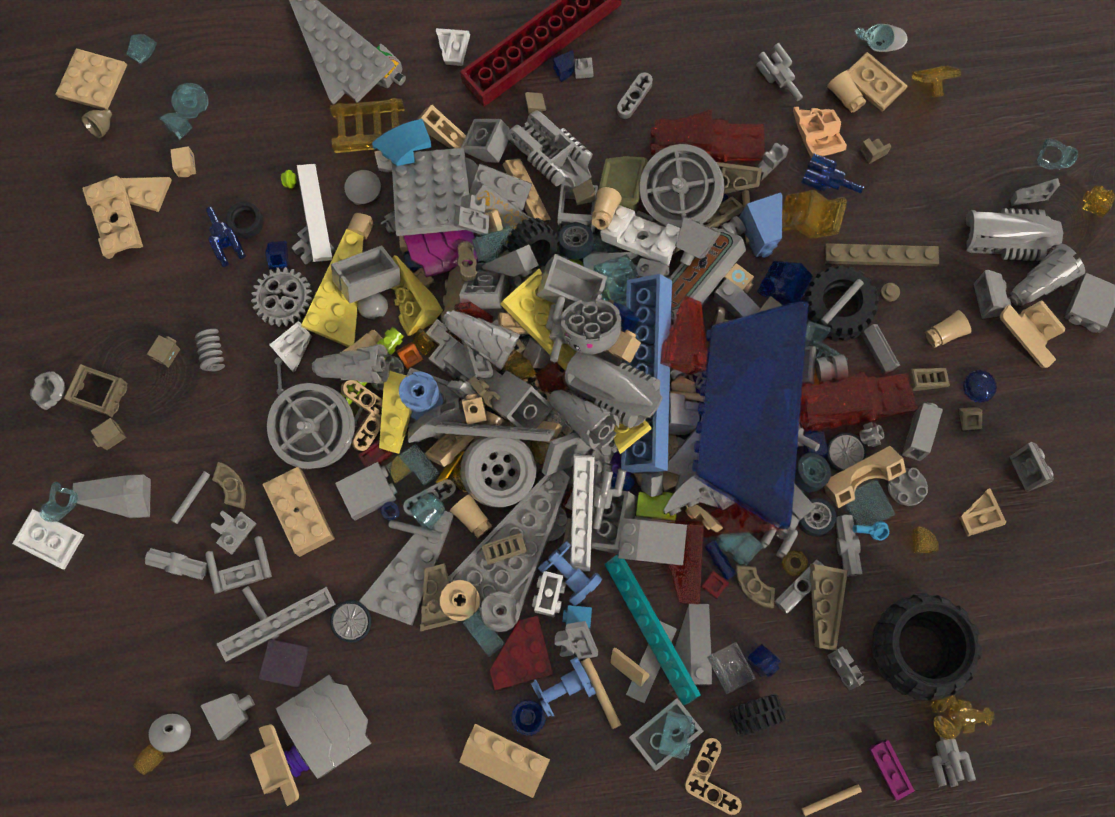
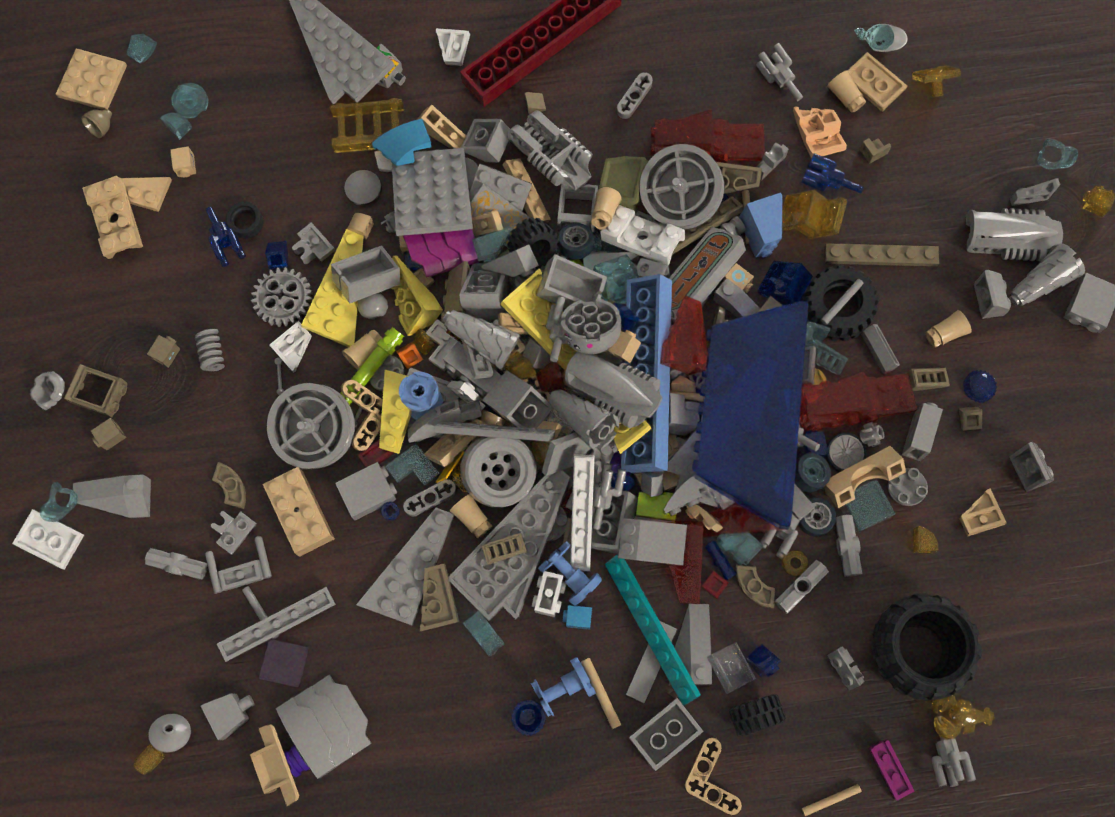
light grey bar [171,471,210,524] -> none
lime plate [281,170,297,188] -> none
white tile [297,164,332,262] -> none
light grey cone [312,344,390,384] -> none
light grey wheel [330,600,371,642] -> none
light grey bar [389,520,444,540] -> none
clear yellow tile [391,455,411,483] -> none
clear light blue helmet [410,494,445,530] -> none
tan plate [439,580,480,621] -> none
light grey plate [454,194,489,235] -> none
clear red tile [454,302,493,323] -> none
dark tan piece [457,241,477,281] -> none
tan slope [459,724,550,798] -> none
tan brick [462,393,487,425] -> none
dark tan plate [468,376,501,408] -> none
light grey plate [480,591,520,632] -> none
dark red plate [490,615,553,691] -> none
clear blue brick [553,50,574,82] -> none
light grey plate [555,621,598,660] -> none
dark tan slope [572,179,595,205] -> none
light grey tile [574,58,593,79] -> none
tan slope [611,648,650,687] -> none
clear light blue brick [658,711,695,760] -> none
light grey torso [676,217,721,265] -> none
dark tan wing [810,564,848,650] -> none
light grey wheel [815,354,848,383] -> none
dark azure plate [852,521,889,540] -> none
dark tan plate [881,283,900,302] -> none
tan plate [1000,300,1065,368] -> none

